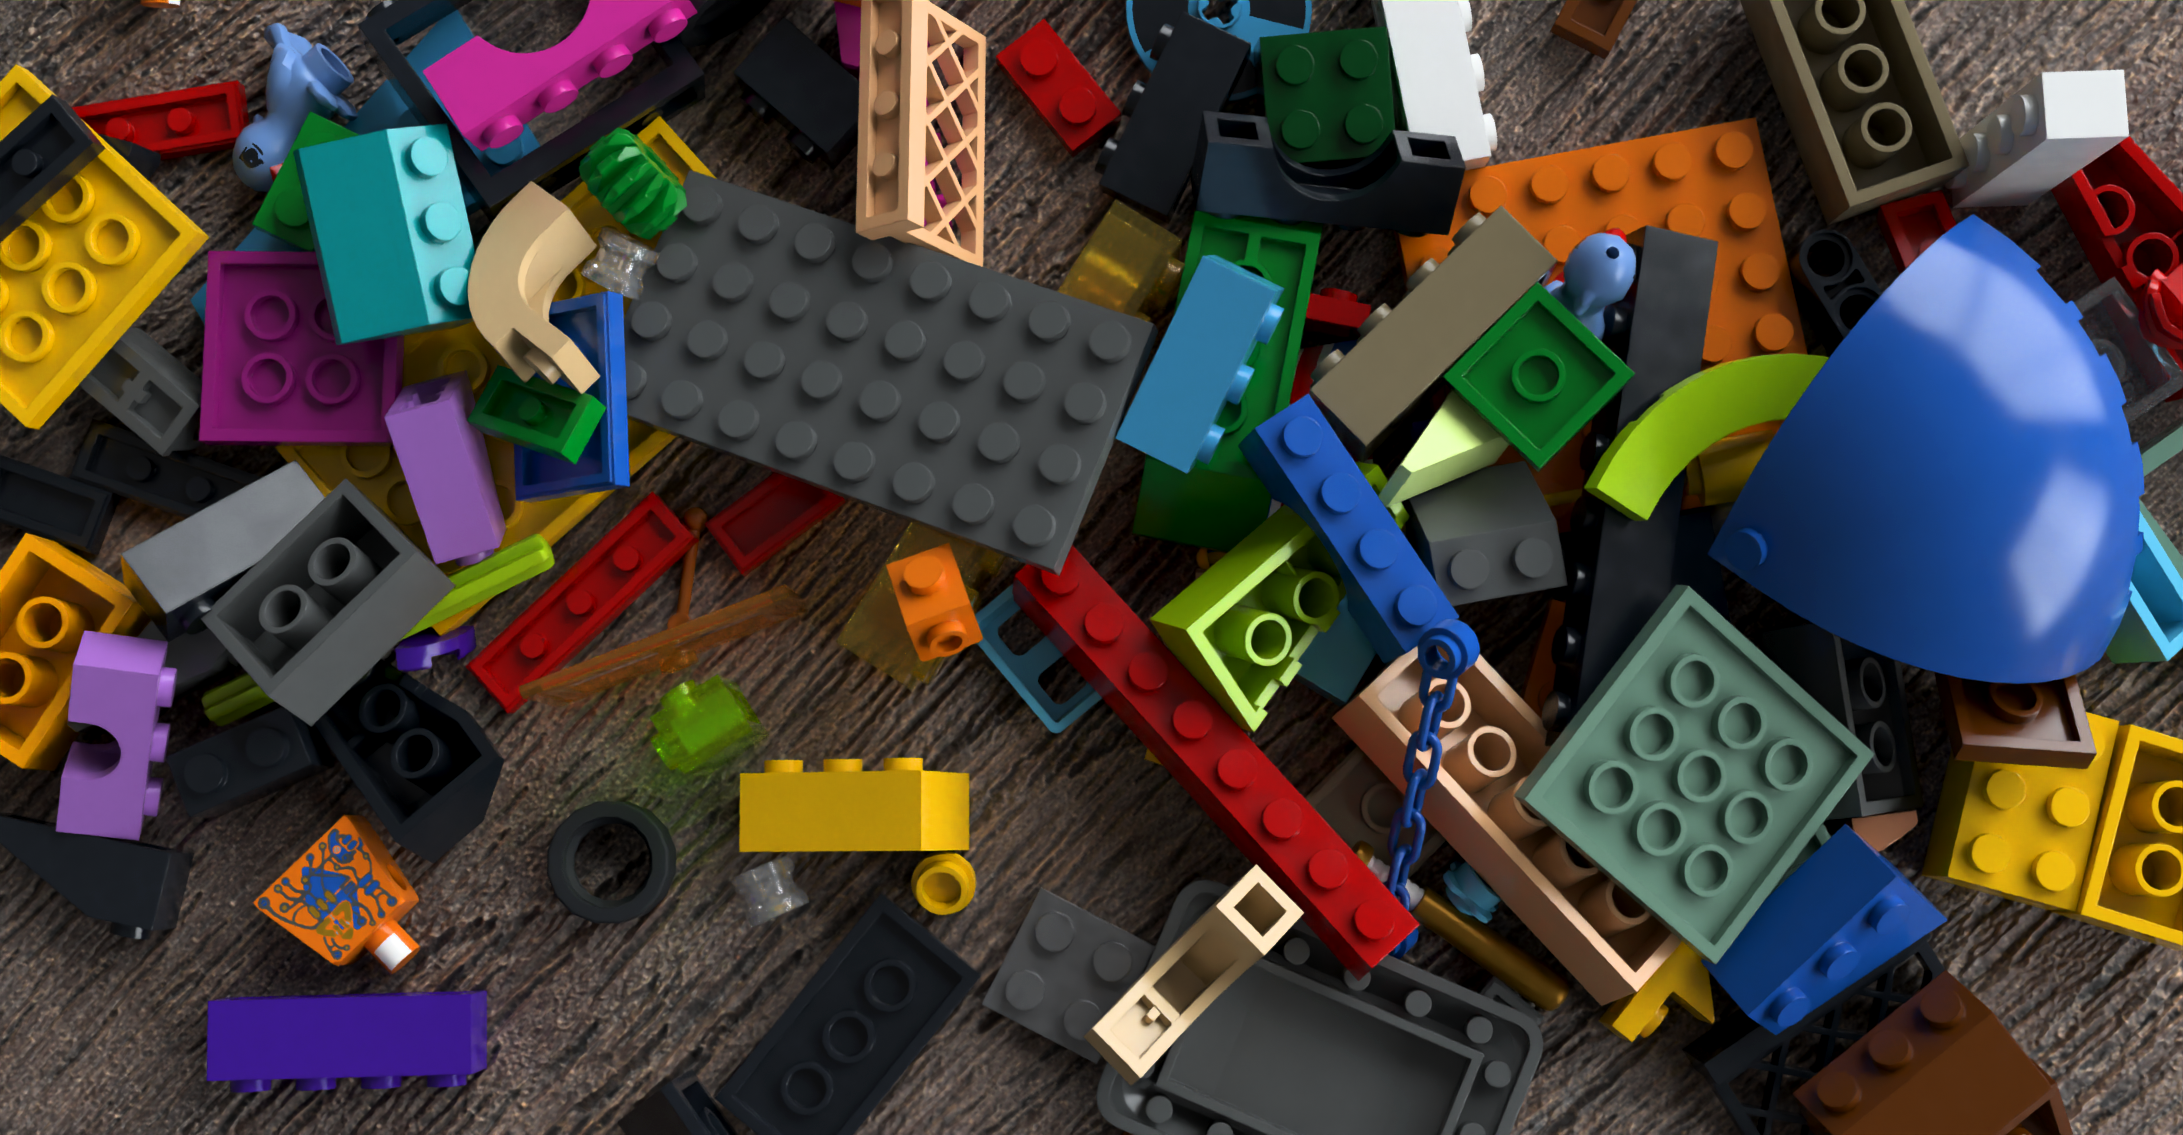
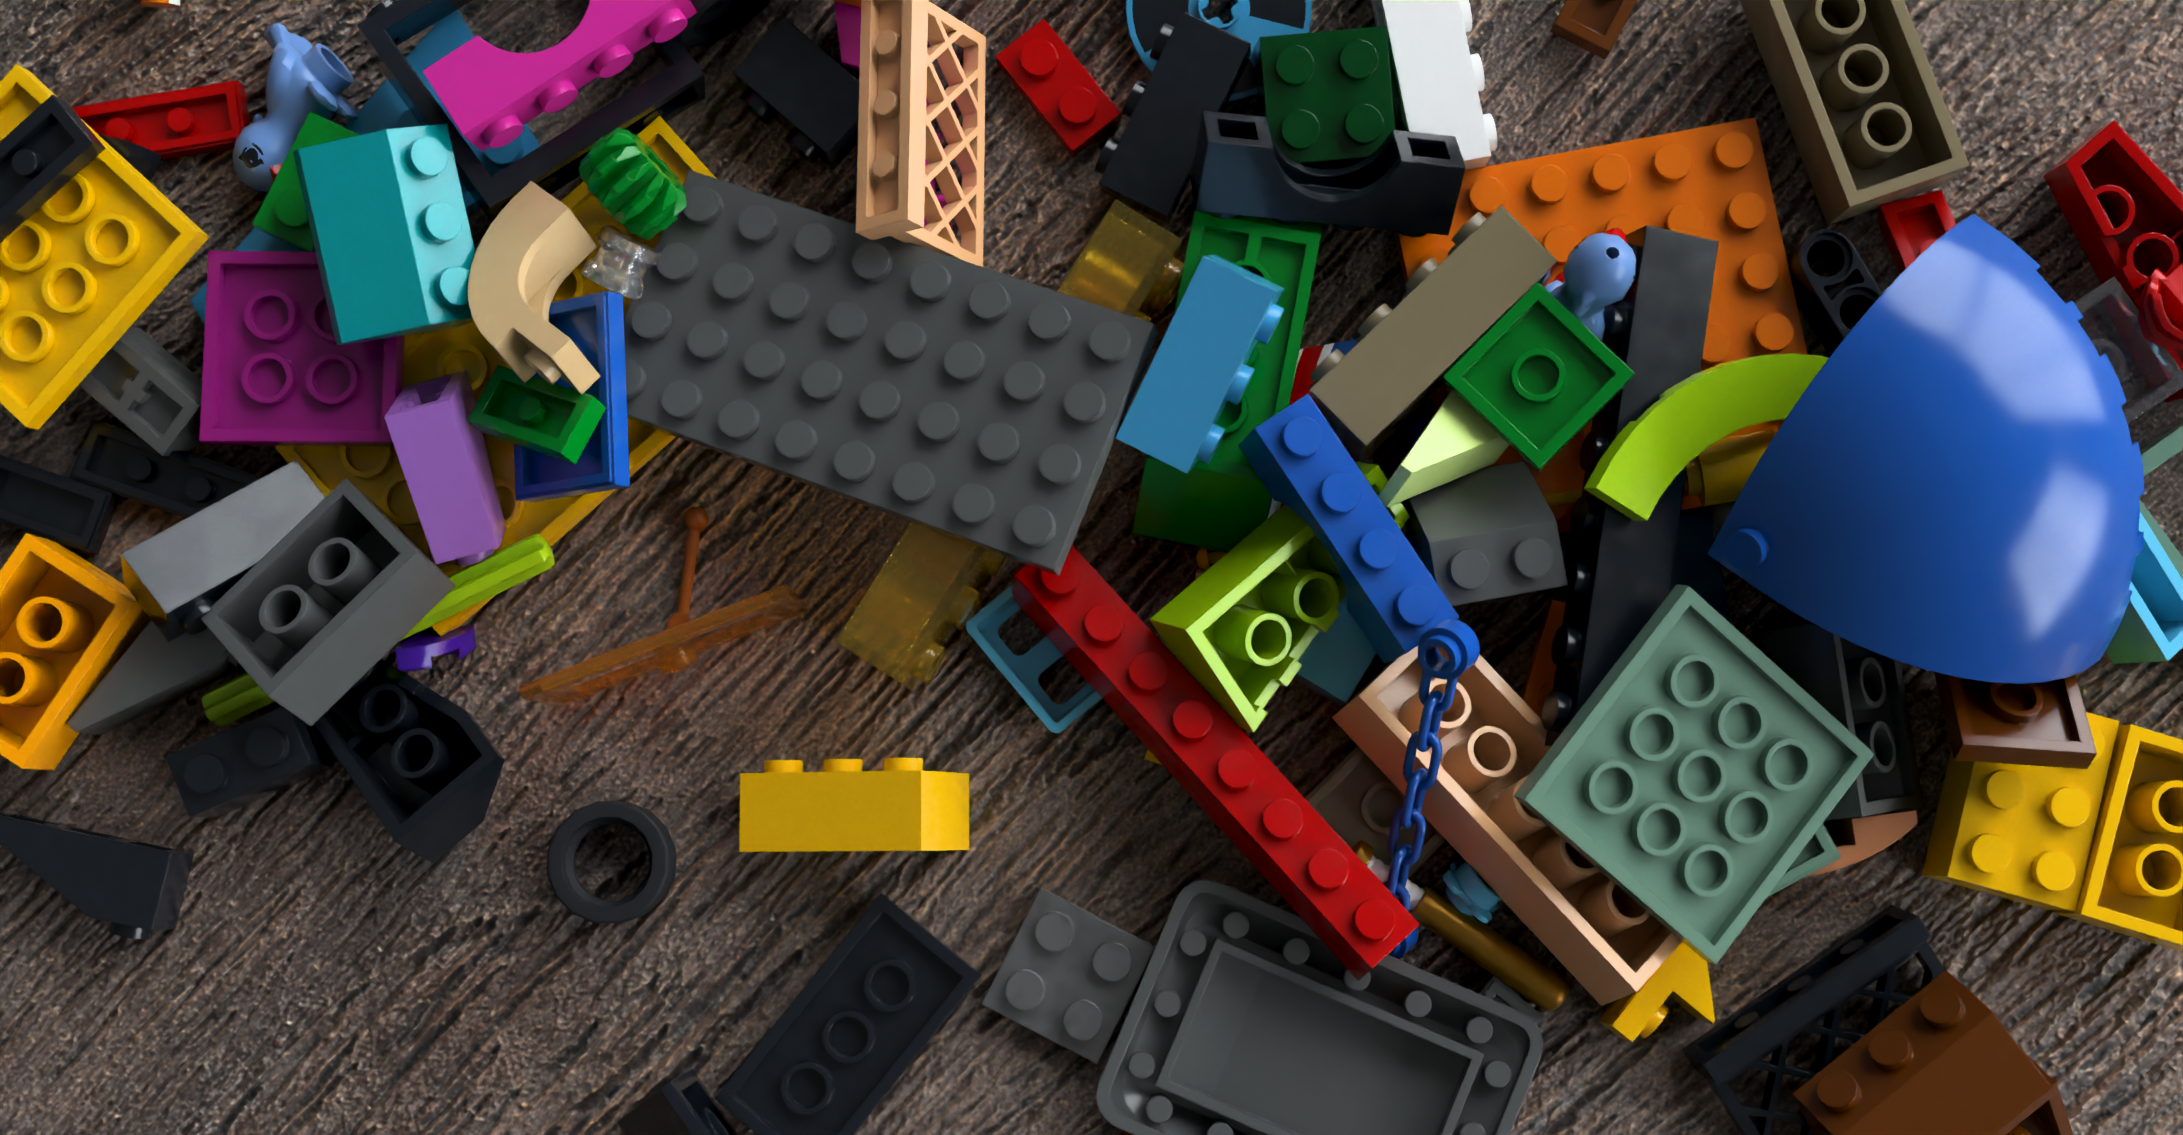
medium lavender arch [56,630,177,841] -> none
dark purple brick [207,990,487,1093] -> none
torso [253,815,421,975] -> none
red tile [465,492,699,714] -> none
clear neon green brick [650,674,770,777] -> none
red tile [705,472,846,577] -> none
clear wheel [730,855,810,928] -> none
orange bracket [886,543,983,661] -> none
yellow plate [911,851,976,915] -> none
tan arch [1083,864,1304,1085] -> none
red plate [1303,288,1371,340] -> none
blue wedge [1701,824,1948,1035] -> none
white brick [1945,70,2129,208] -> none

